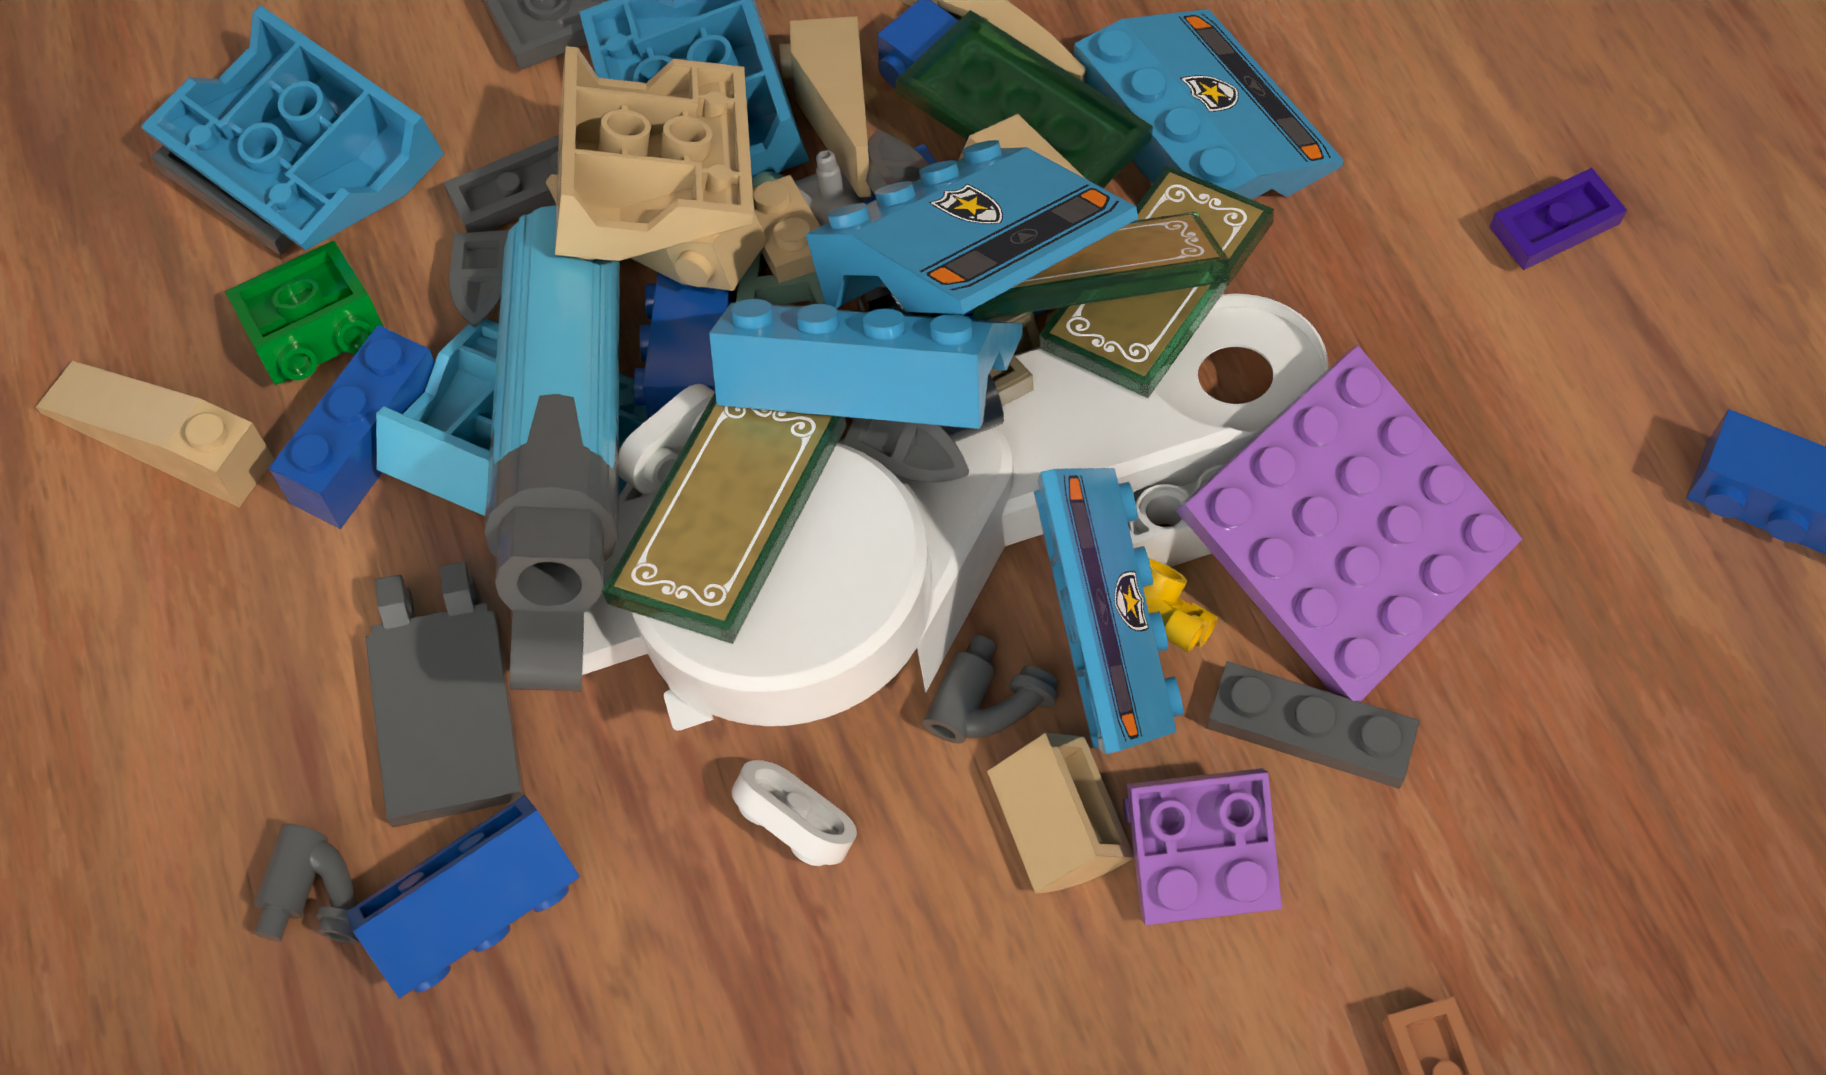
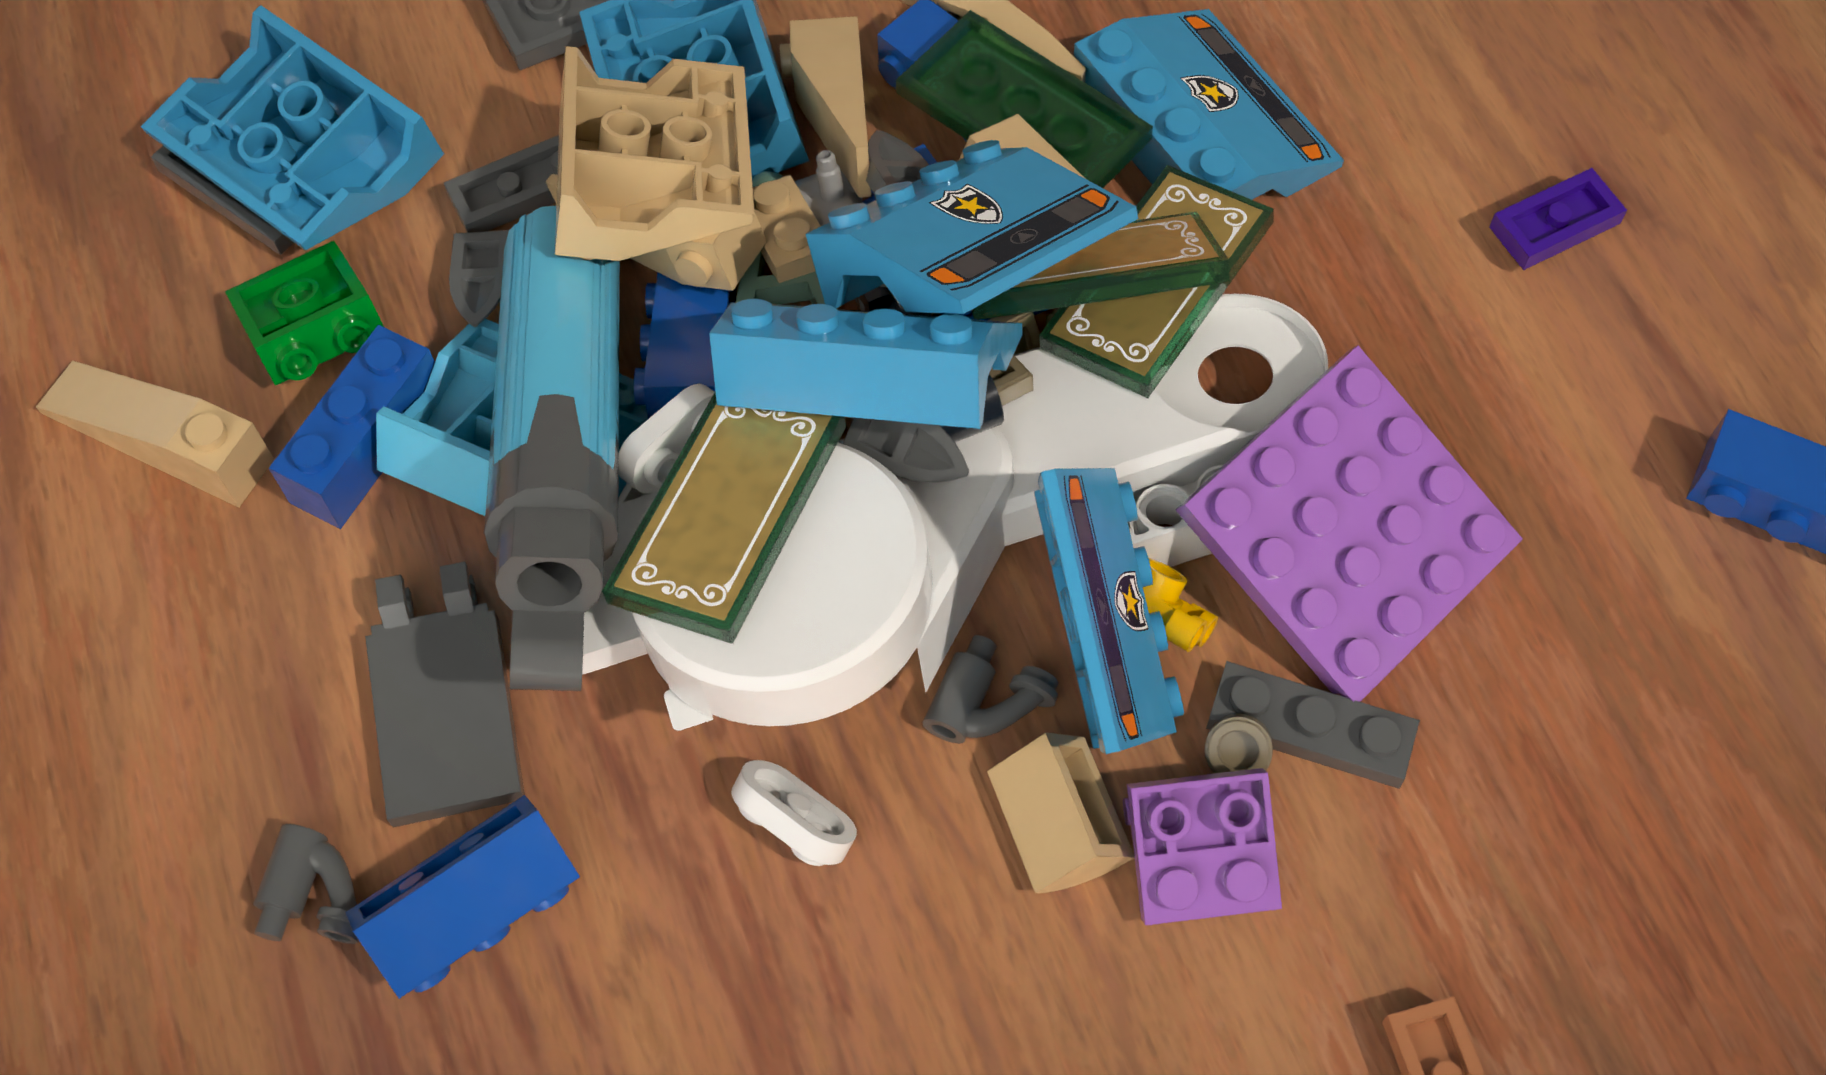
none -> dark tan tile [1205,714,1273,773]

